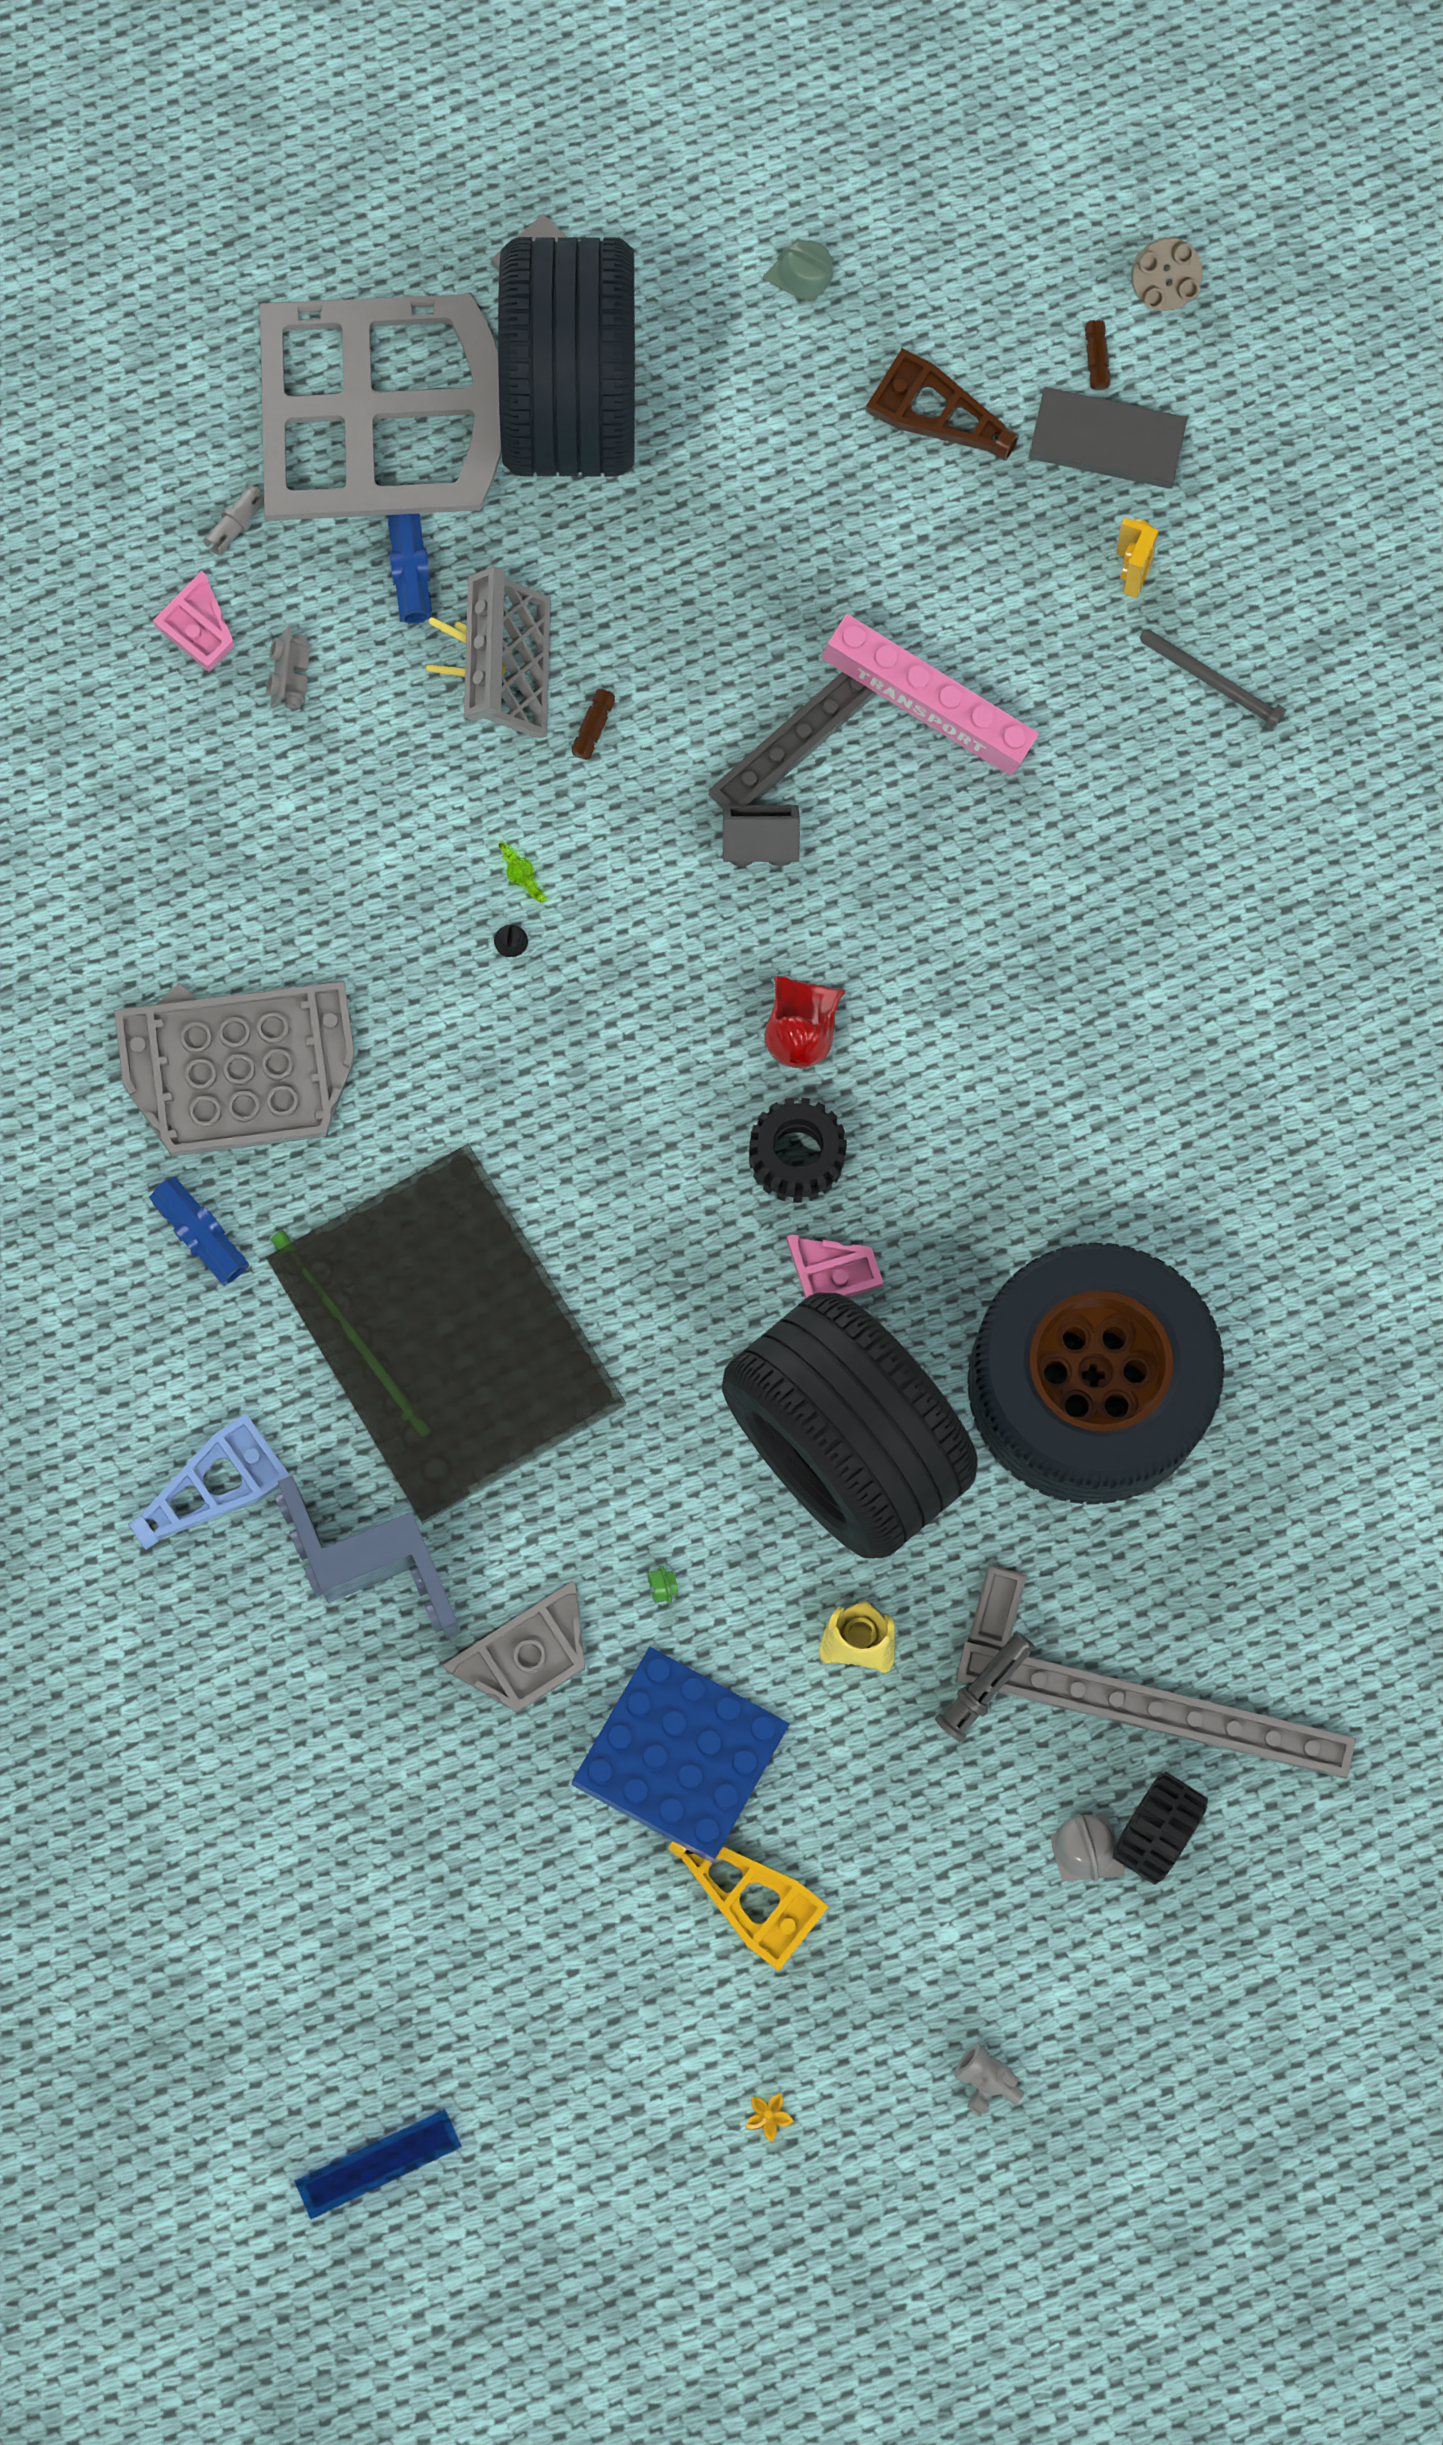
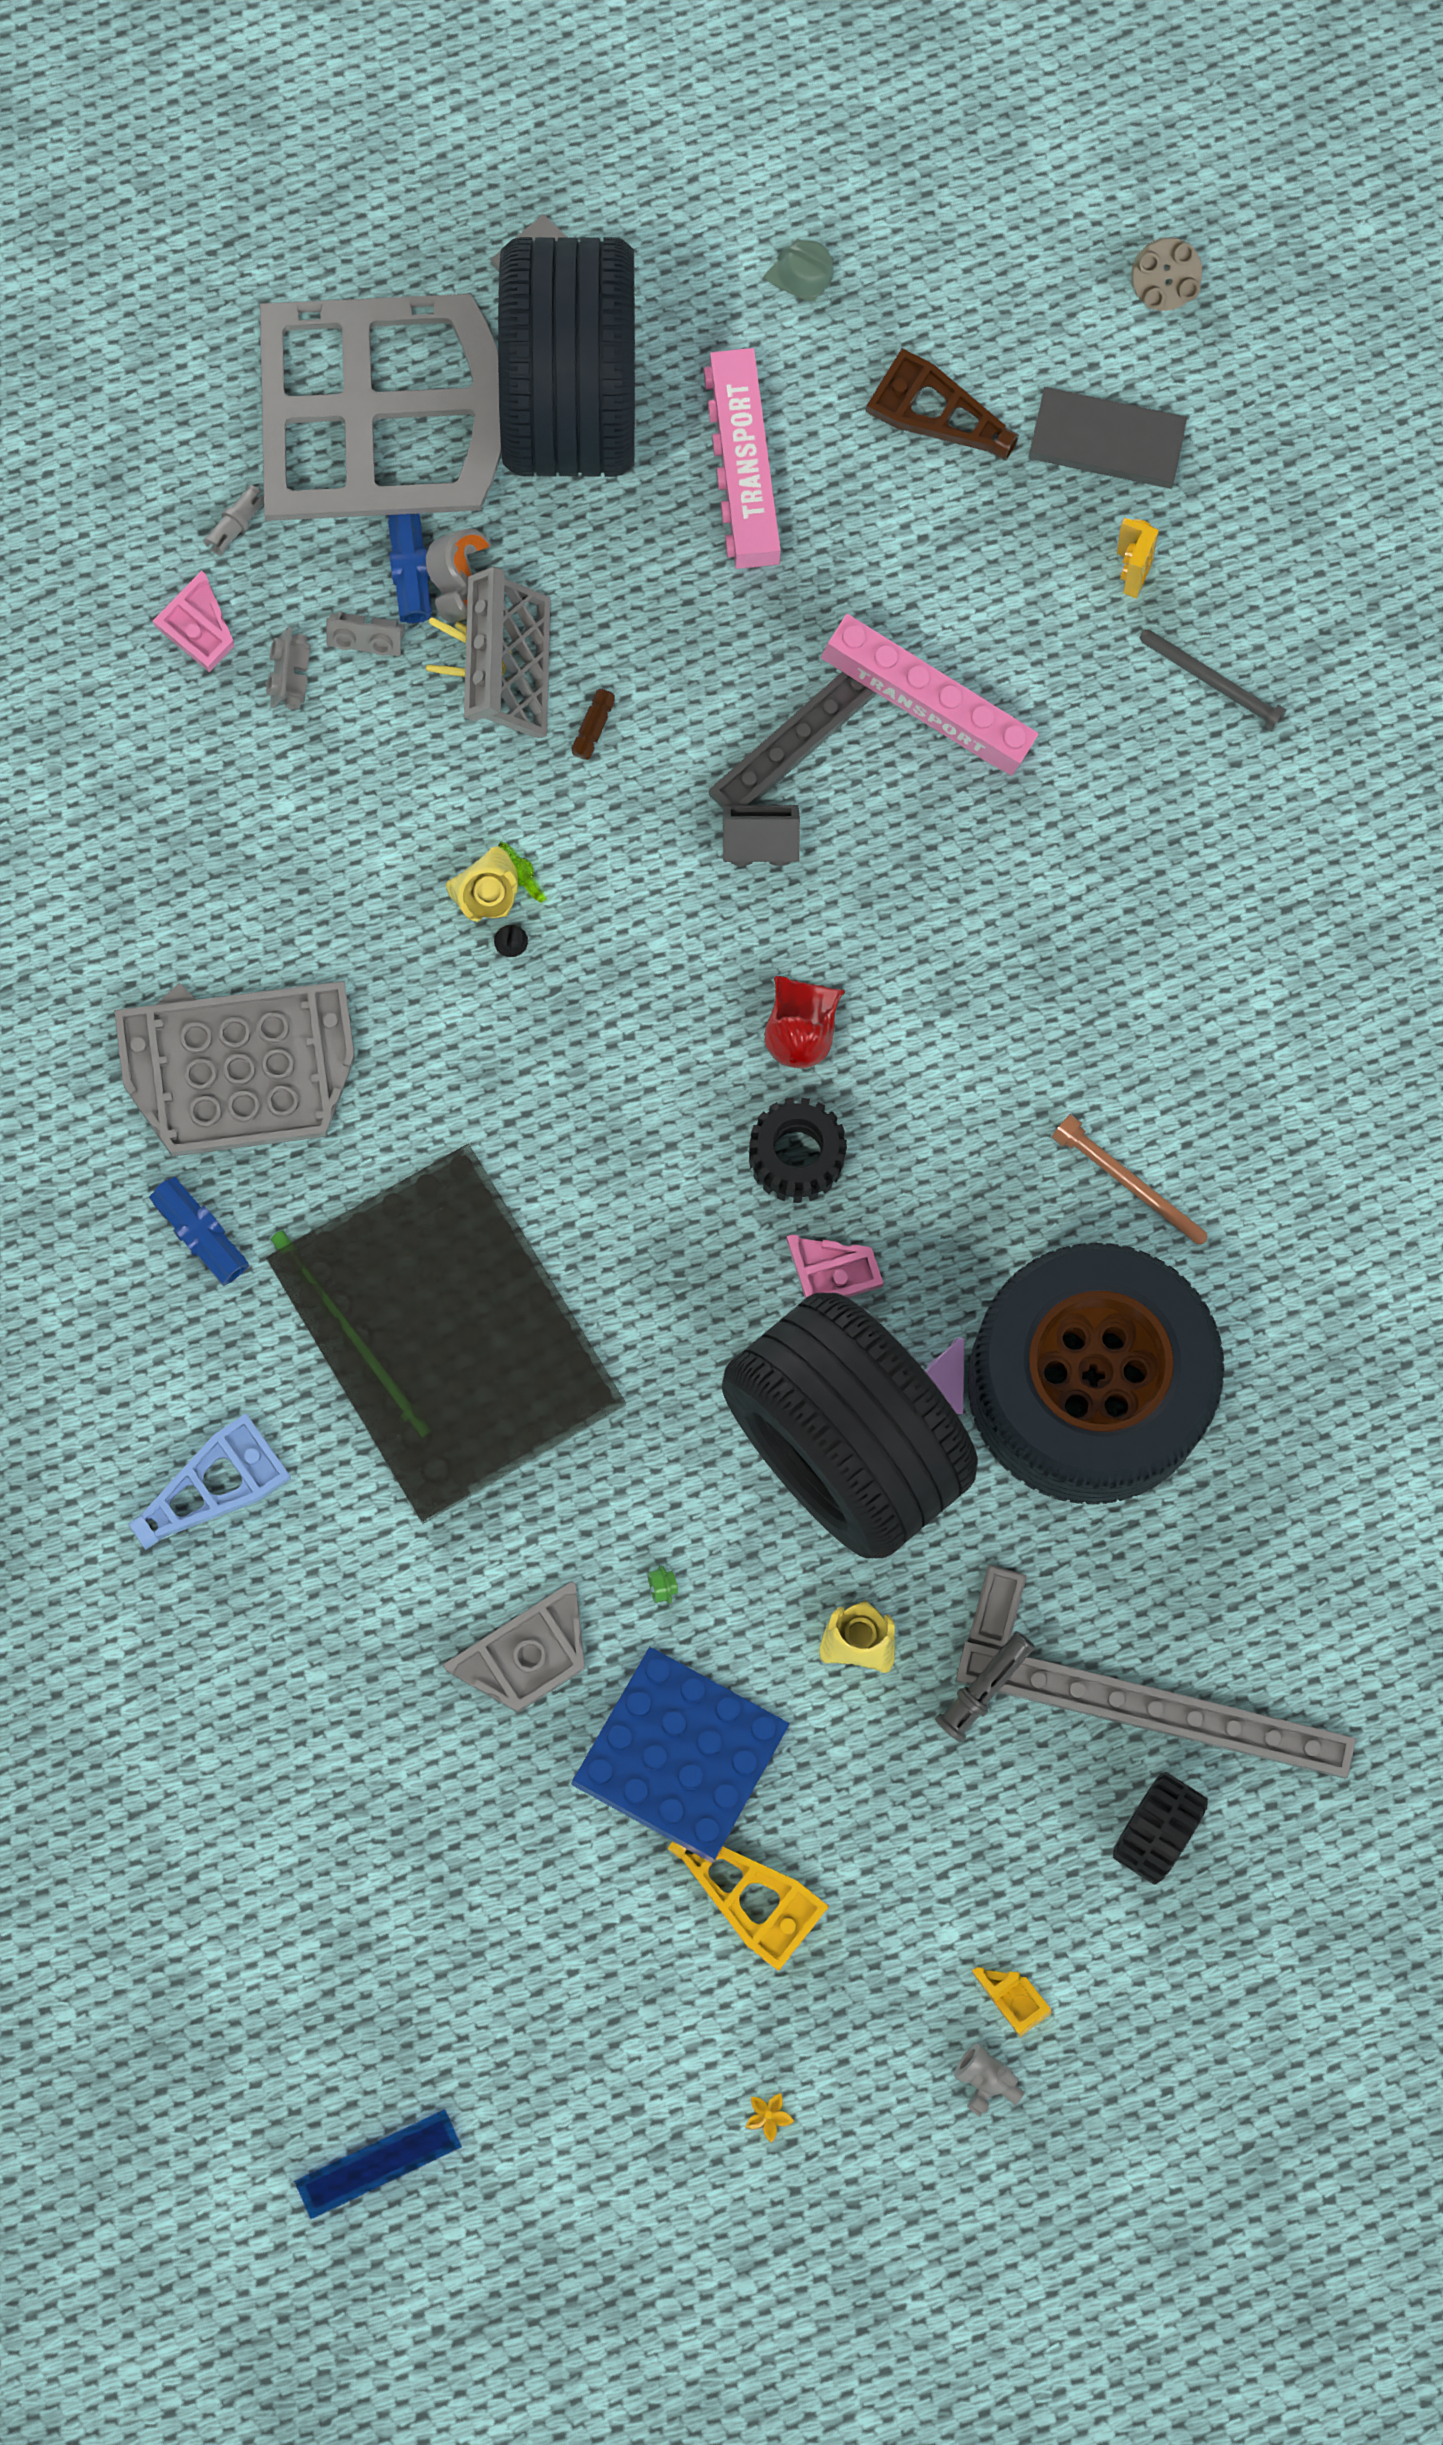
sand blue bracket [275,1476,461,1639] -> none
light grey piece [1051,1813,1125,1882] -> none
reddish brown axle [1085,320,1111,390] -> none
none -> light grey hinge [326,611,405,656]
none -> light grey animal [426,528,492,623]
none -> light yellow hair [446,846,518,922]
none -> bright pink brick [703,348,781,569]
none -> lavender slope [925,1337,964,1414]
none -> yellow slope [972,1967,1052,2037]
none -> nougat piece [1051,1114,1207,1244]

